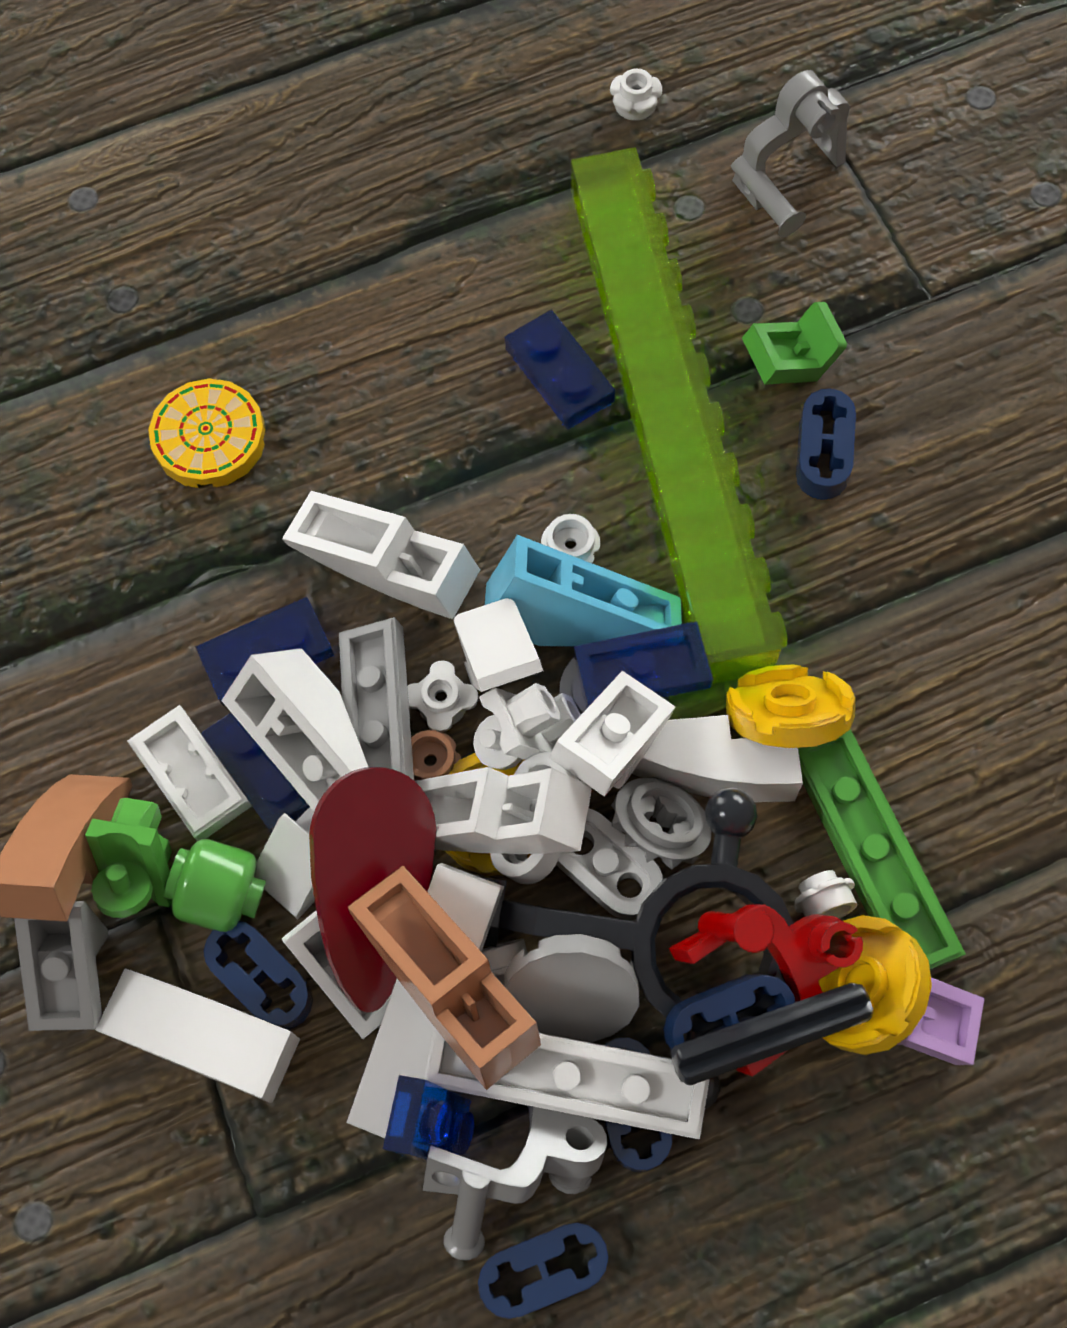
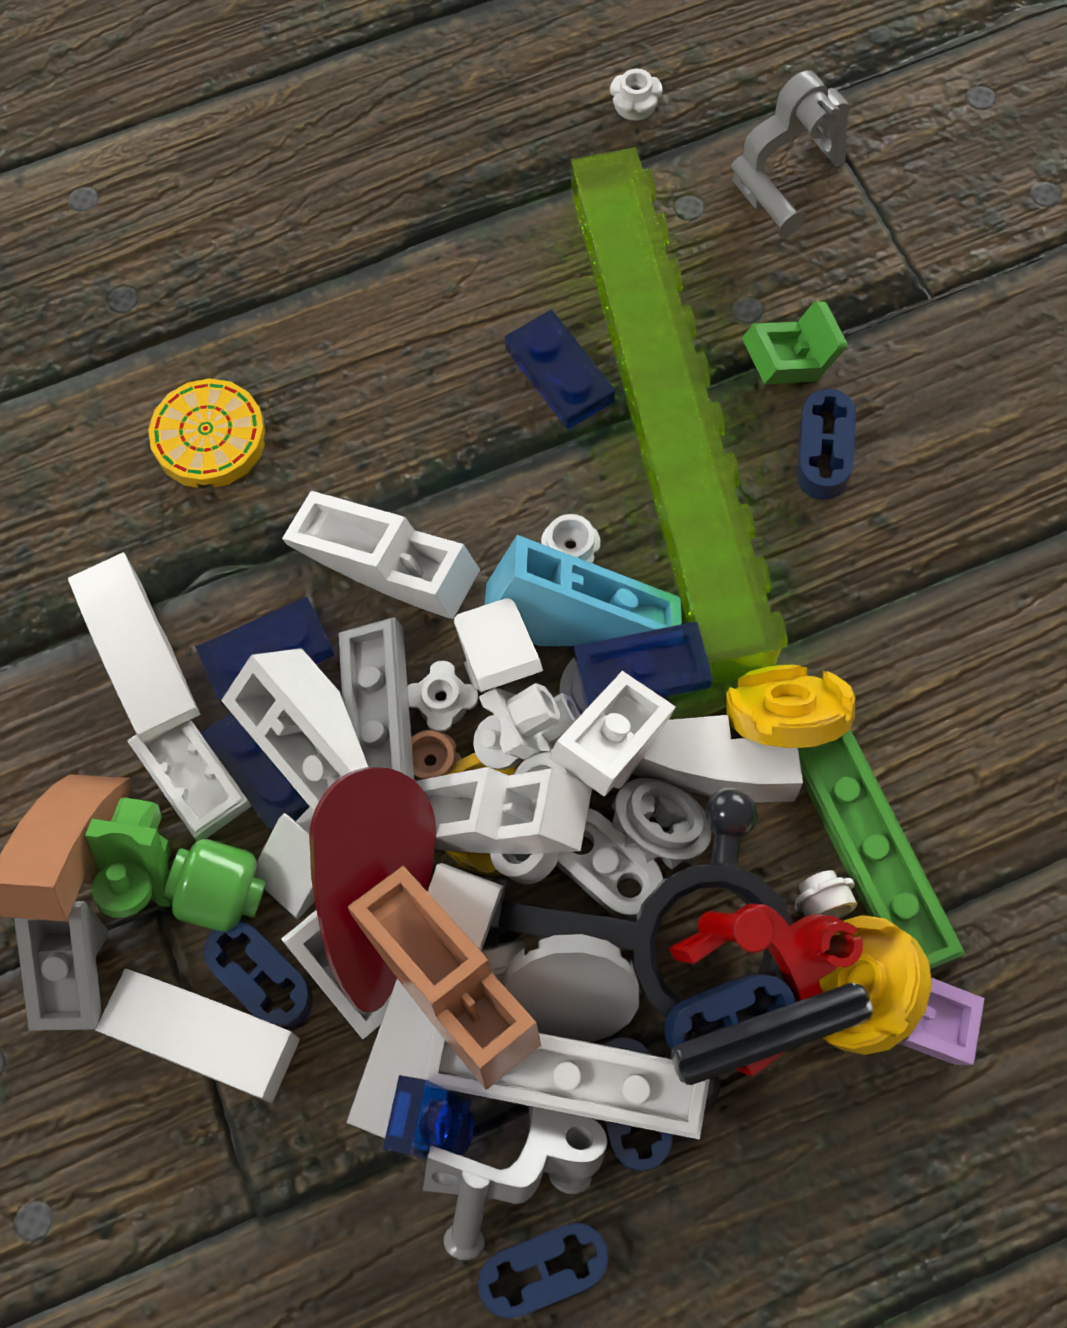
none -> white slope [68,552,200,743]

